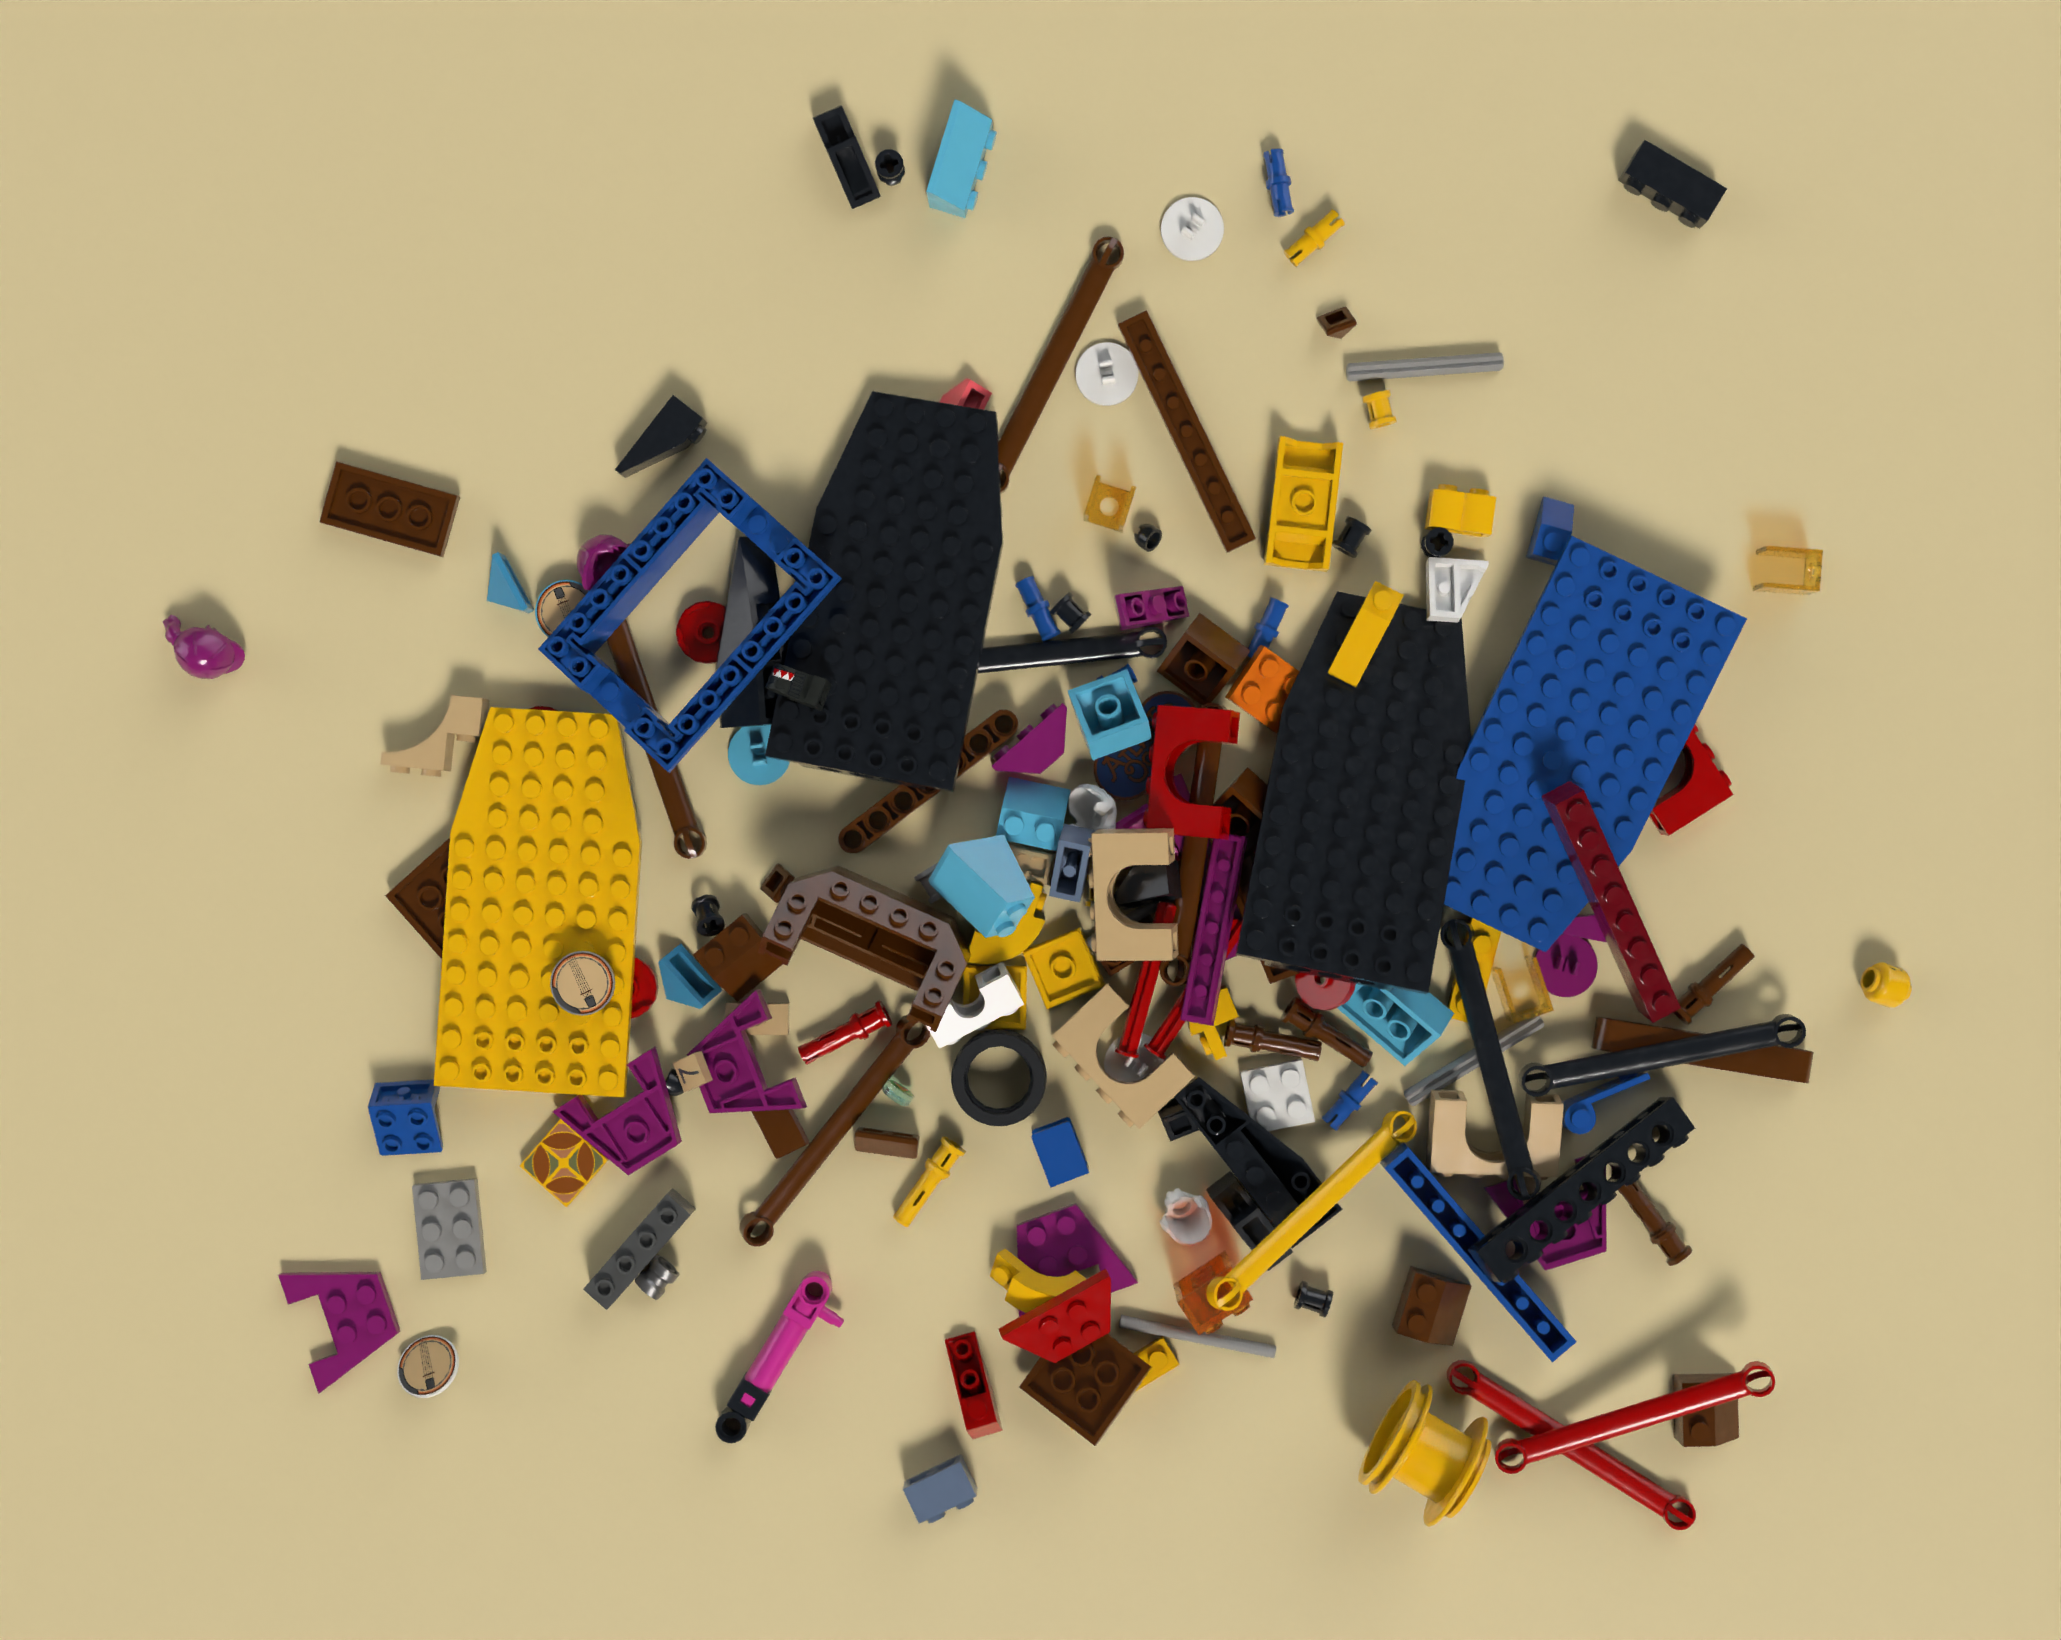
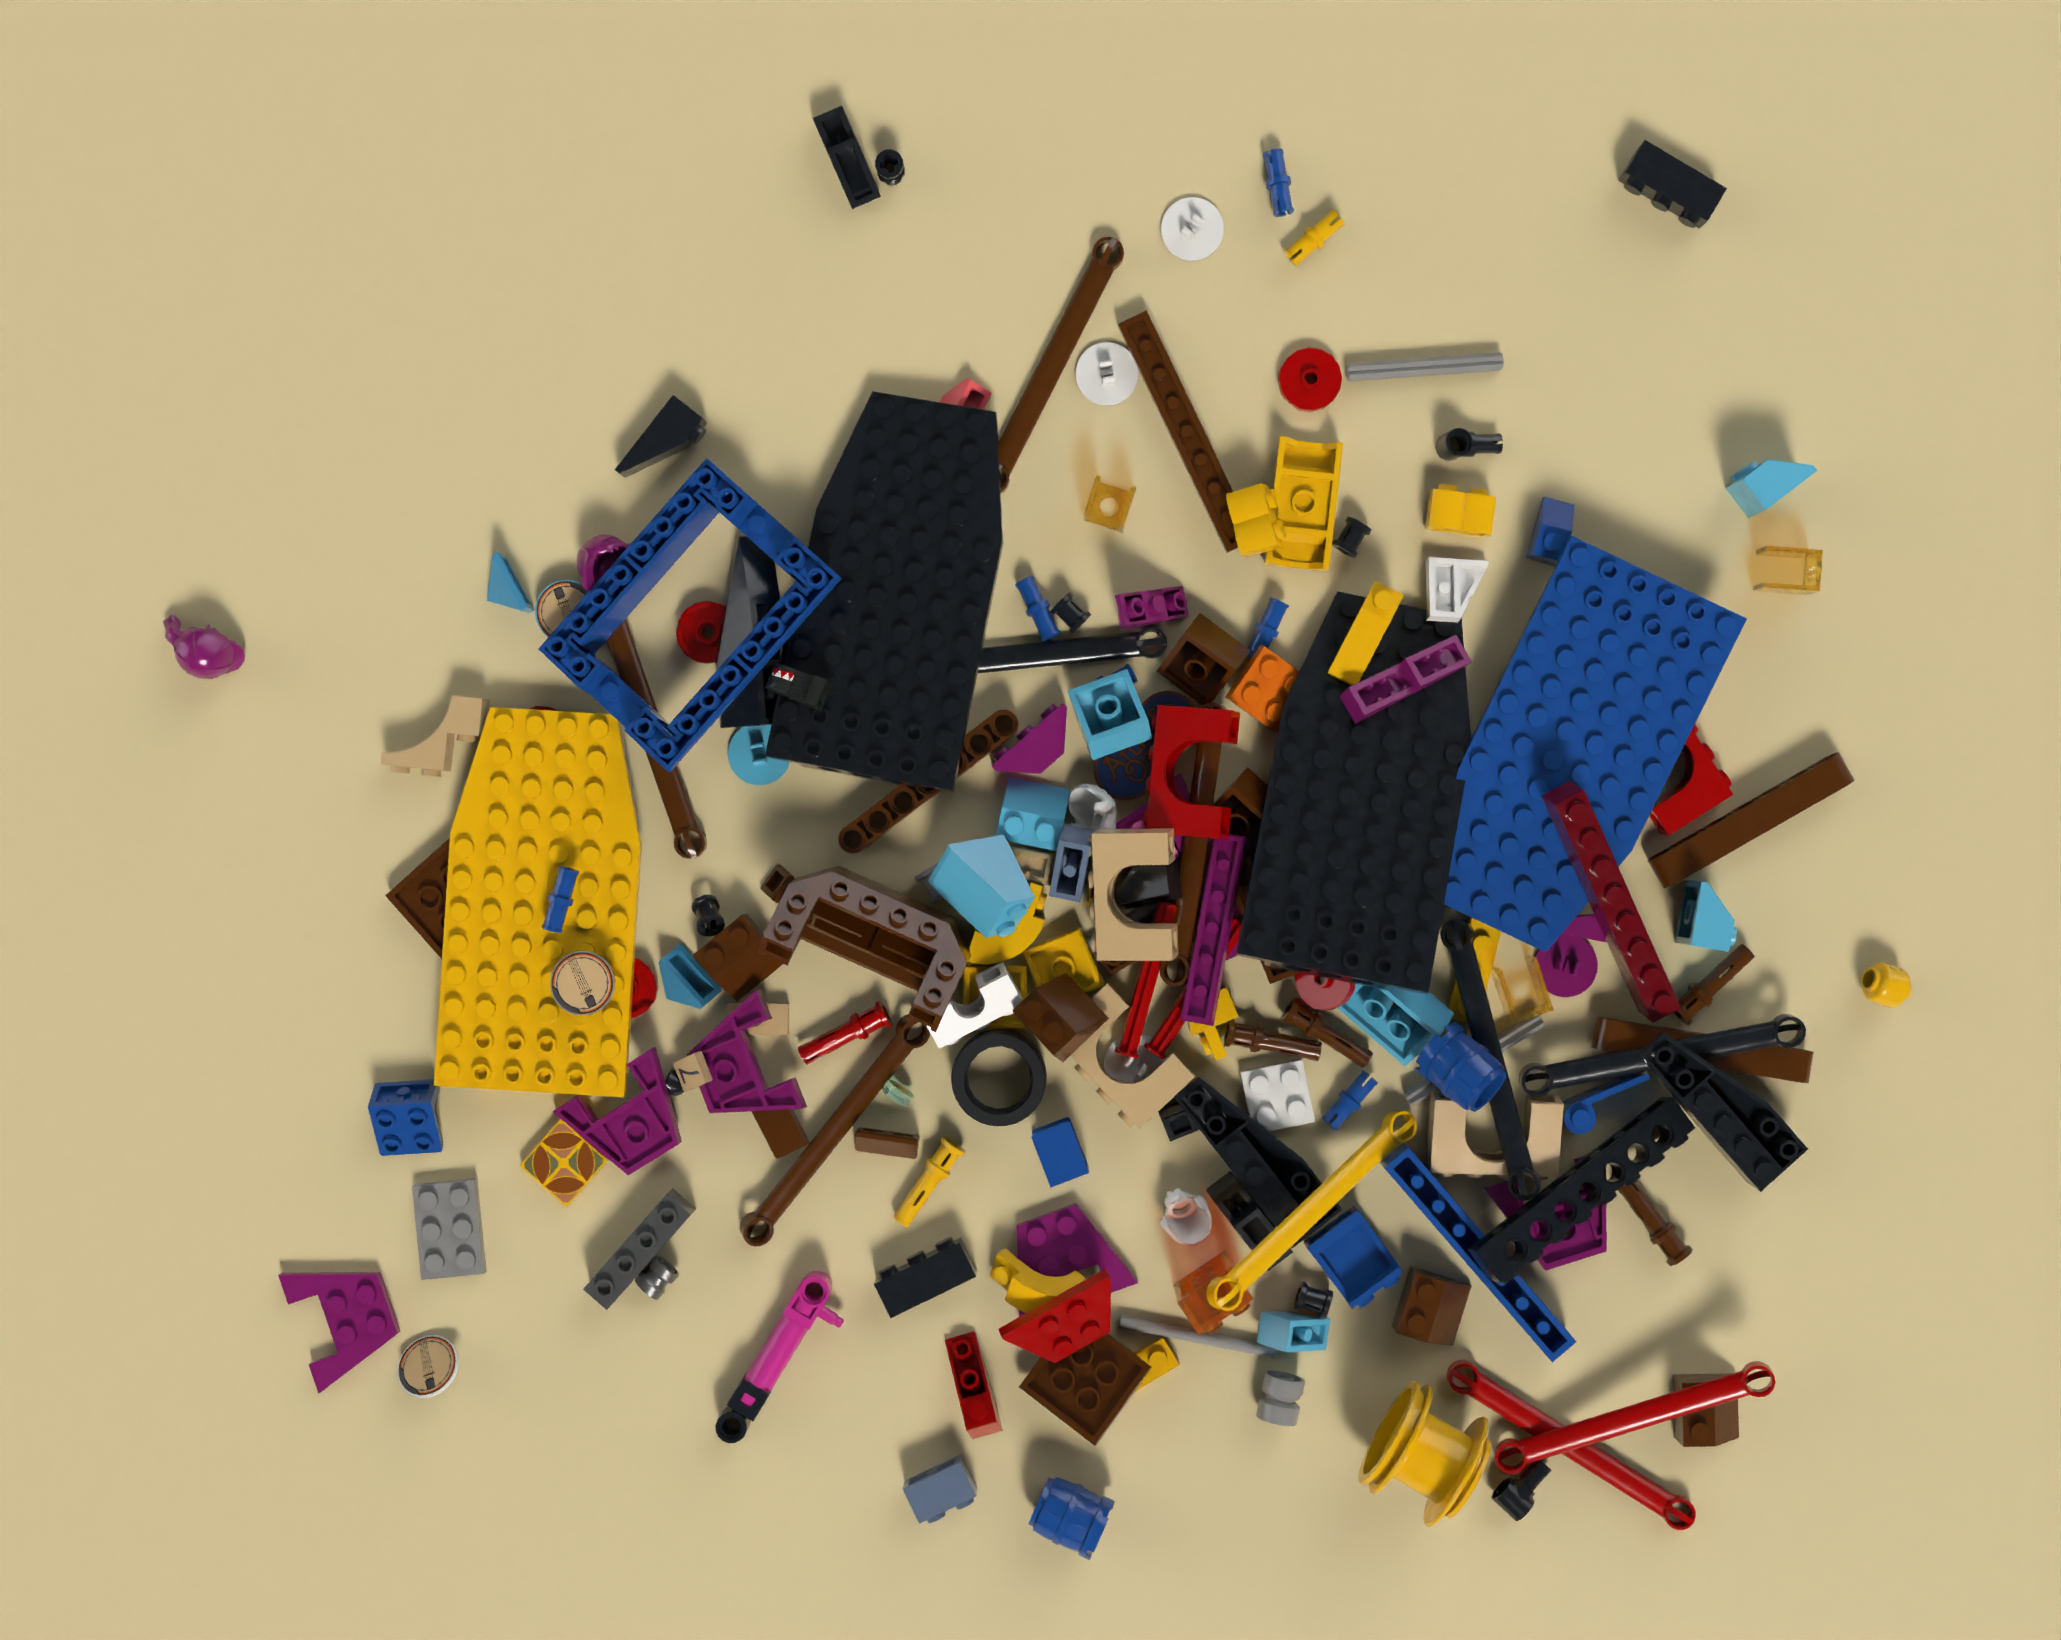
reddish brown plate [319,461,460,557] -> none
medium azure slope [926,99,997,218] -> none
black hinge [1134,524,1162,552] -> none
reddish brown slope [1317,307,1357,339] -> none
yellow bush [1362,390,1397,429] -> none
black bush [1421,528,1454,558] -> none
none -> blue pin [541,866,579,933]
none -> black brick [874,1237,977,1318]
none -> reddish brown slope [1012,973,1109,1062]
none -> blue piece [1028,1477,1115,1560]
none -> yellow brick [1226,483,1286,558]
none -> light grey wheel [1256,1370,1305,1426]
none -> medium azure slope [1257,1310,1330,1352]
none -> red plate [1278,347,1342,412]
none -> blue panel [1304,1205,1403,1309]
none -> magenta slope [1340,635,1472,724]
none -> blue piece [1414,1022,1507,1112]
none -> black pin [1435,428,1503,461]
none -> black pin [1491,1460,1552,1521]
none -> black wedge [1639,1031,1808,1192]
none -> reddish brown beam [1647,752,1854,888]
none -> medium azure slope [1675,880,1737,952]
none -> medium azure slope [1725,460,1817,518]

